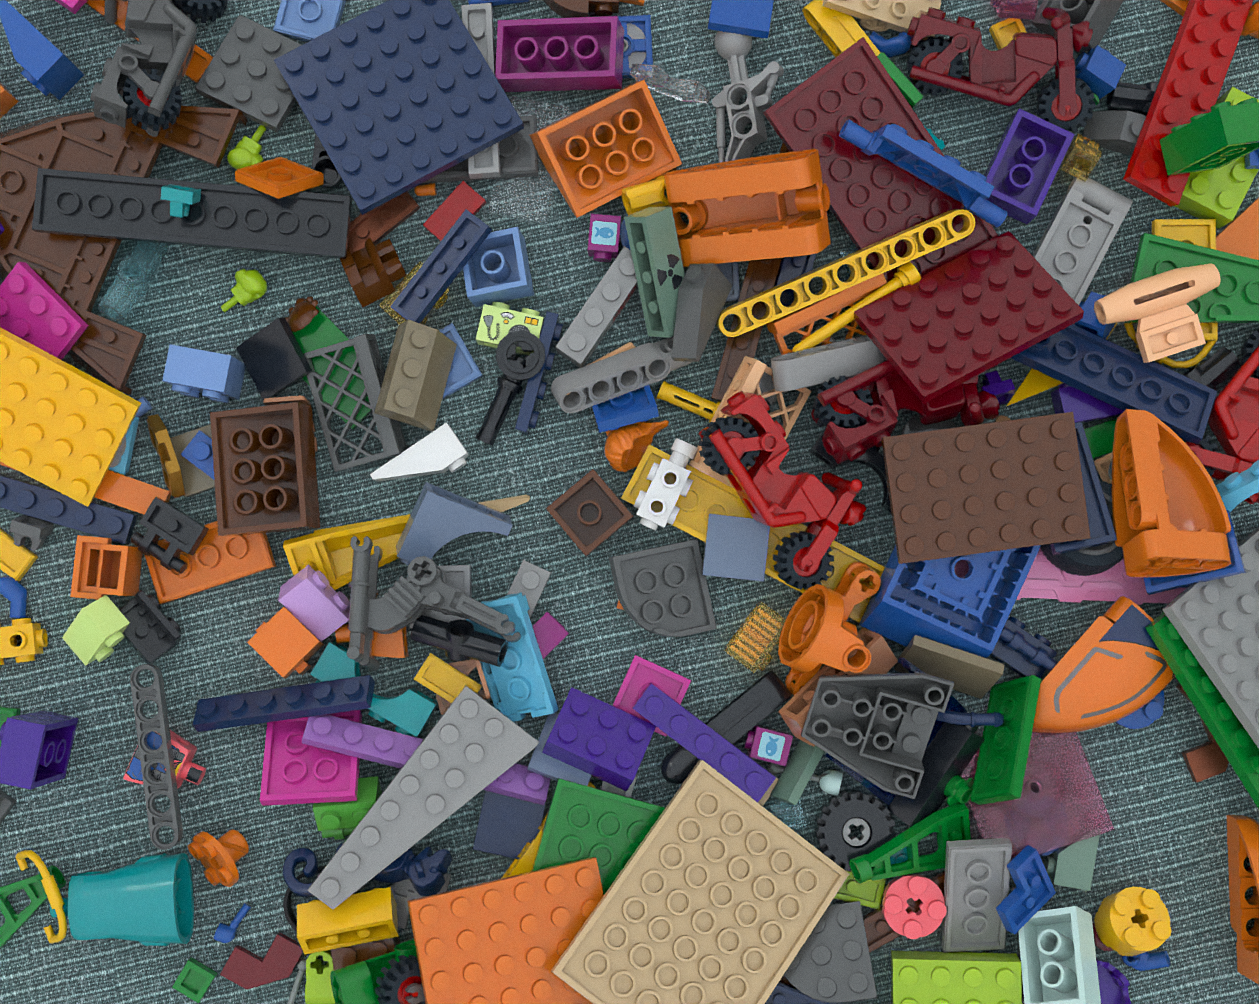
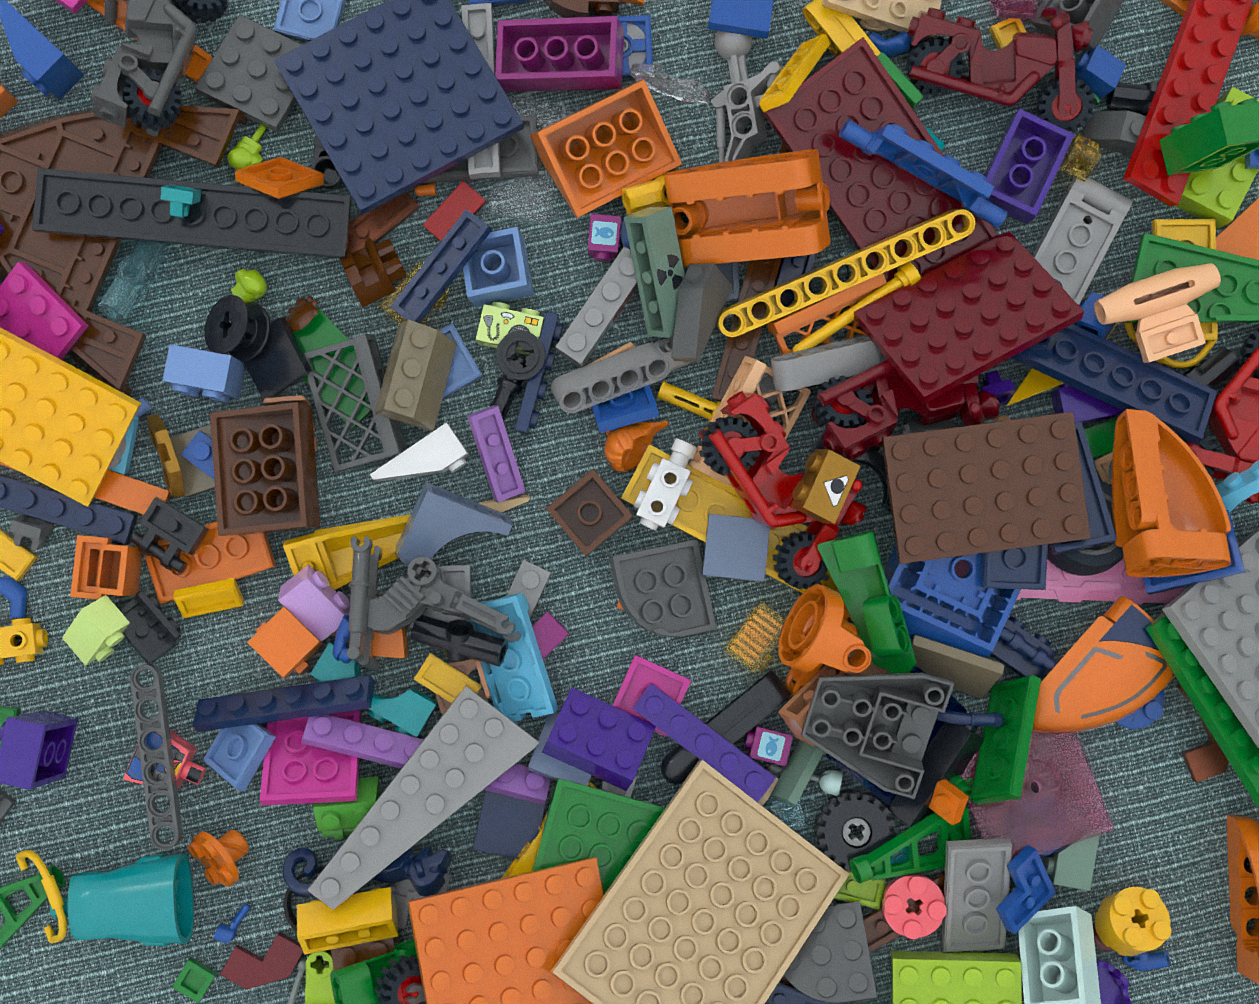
none -> yellow tile [173,578,244,618]
none -> medium blue tile [203,724,276,792]
none -> black piece [204,295,270,362]
none -> blue arm [332,615,352,664]
none -> medium lavender plate [467,405,526,503]
none -> yellow tile [759,34,831,112]
none -> pearl gold brick [791,449,861,524]
none -> green panel [817,531,917,674]
none -> orange plate [929,779,969,825]
none -> dark blue tile [981,544,1048,590]

